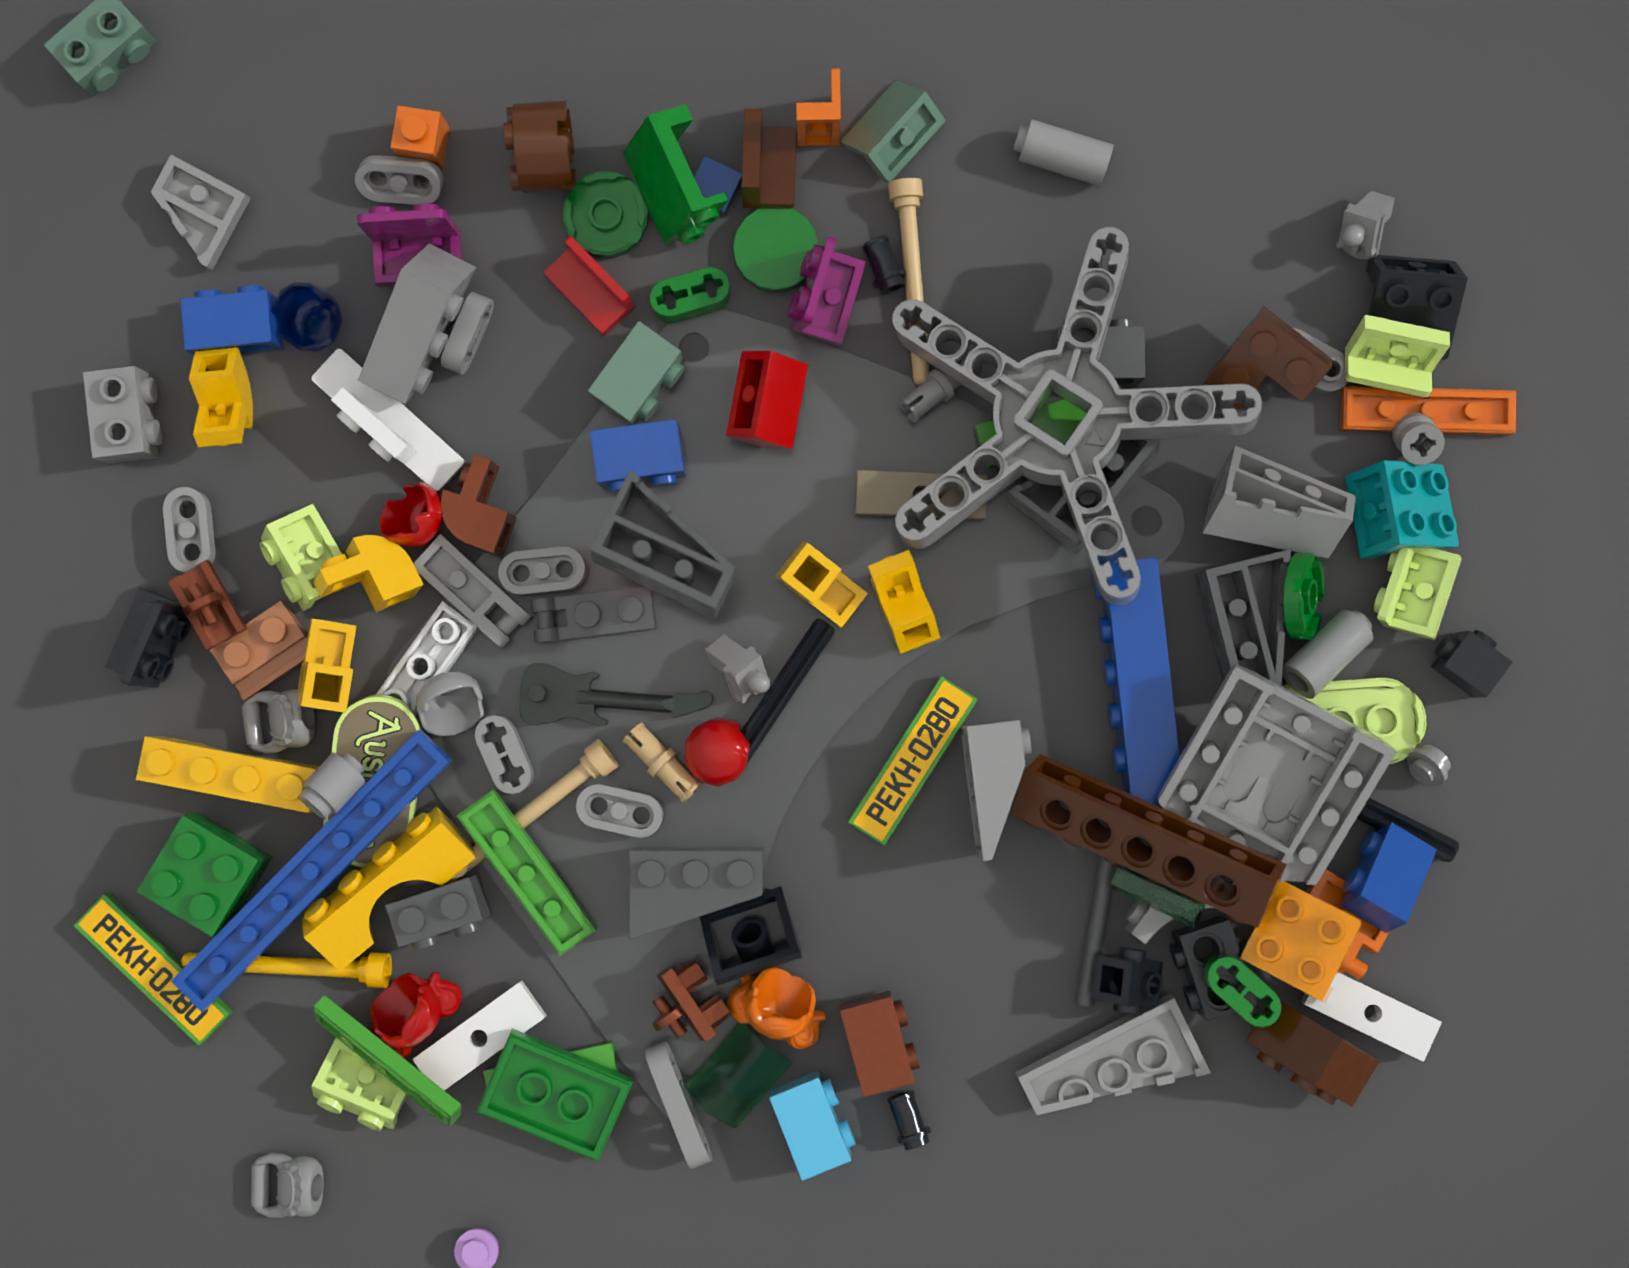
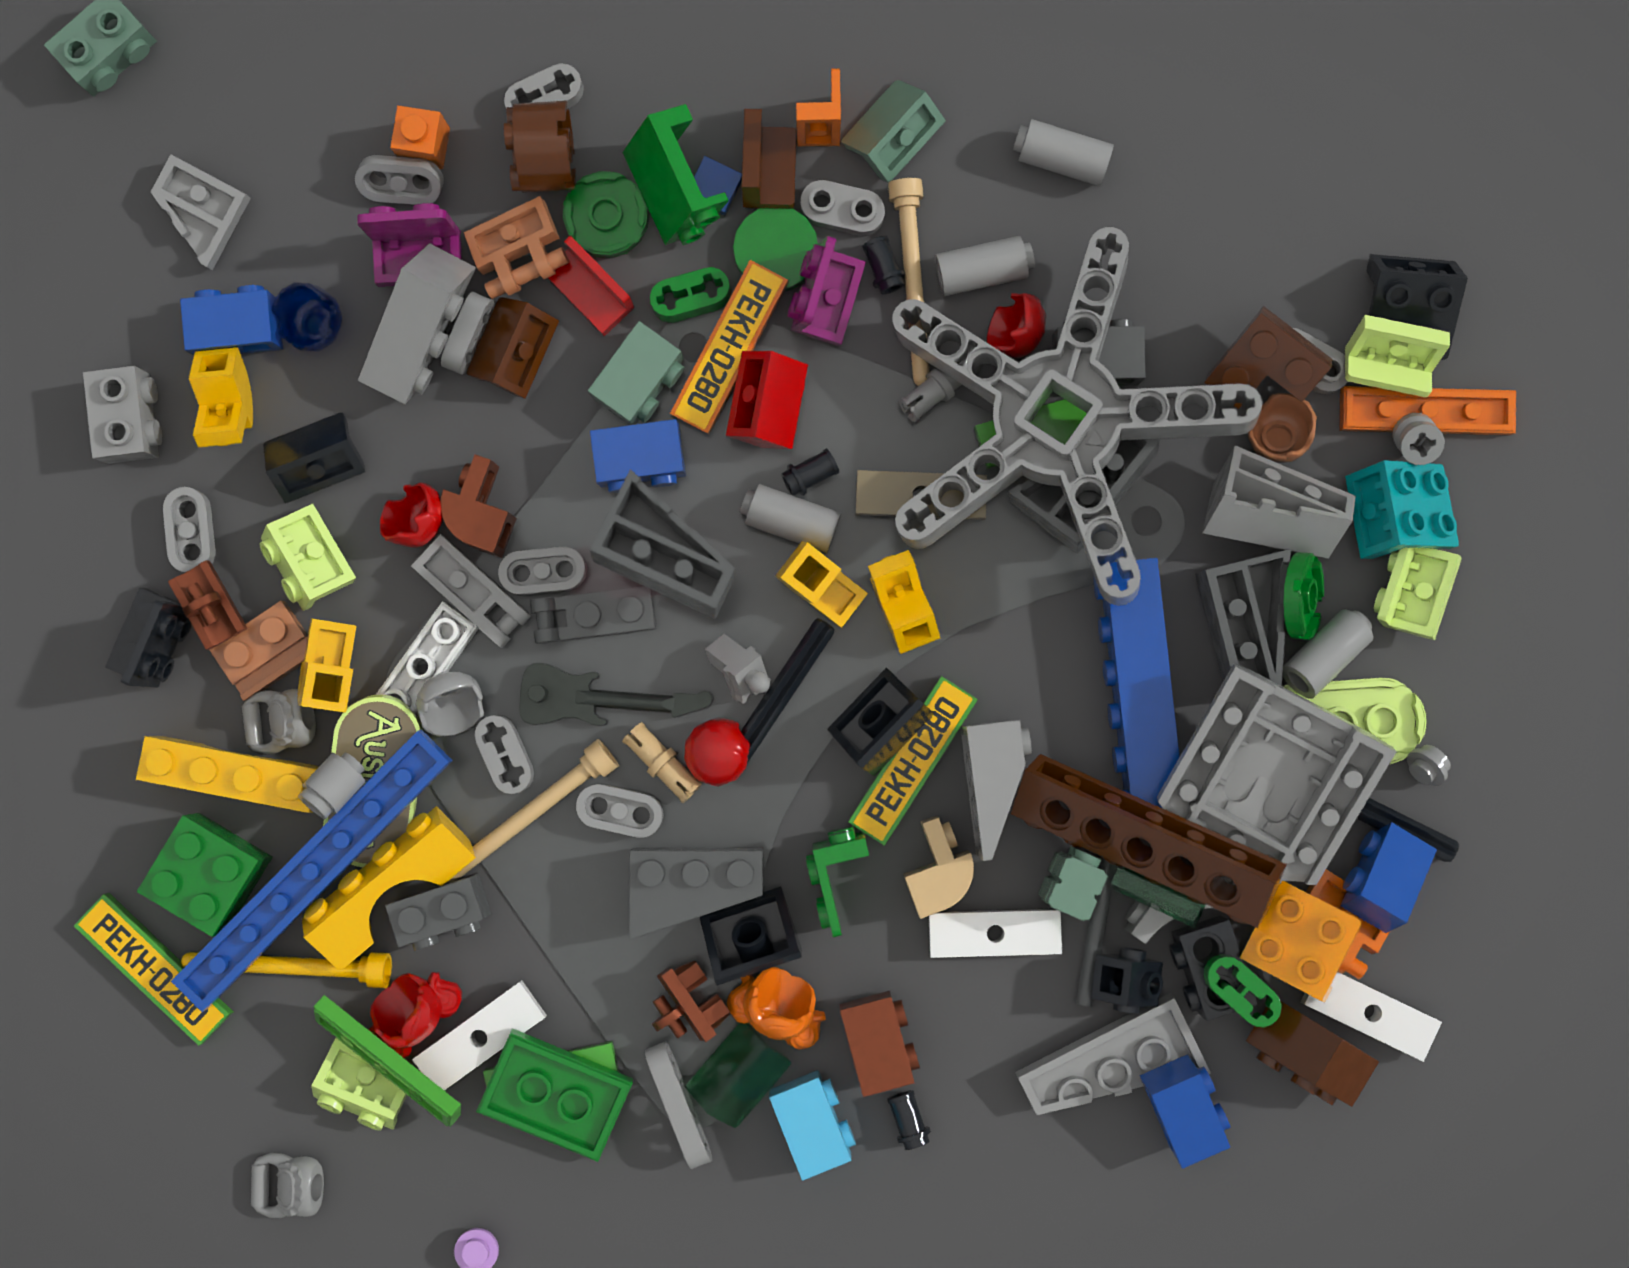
white bracket [312,349,465,492] -> none
yellow brick [313,535,424,612] -> none
bright green tile [456,788,596,956] -> none
light grey piece [1336,191,1395,259] -> none
black brick [1431,630,1513,698] -> none
none -> black panel [263,412,365,504]
none -> nougat plate [464,196,569,299]
none -> reddish brown panel [466,297,559,399]
none -> light grey beam [504,63,584,109]
none -> tile [670,260,789,434]
none -> light grey brick [740,484,841,553]
none -> black pin [781,448,839,496]
none -> light grey plate [801,180,885,236]
none -> green bracket [806,826,869,937]
none -> black slope [827,667,935,776]
none -> tan brick [903,816,974,919]
none -> white tile [929,909,1062,958]
none -> light grey brick [935,236,1035,297]
none -> red hair [986,293,1047,359]
none -> sand green brick [1038,846,1108,921]
none -> blue brick [1139,1054,1231,1169]
none -> nougat hair [1248,393,1317,463]

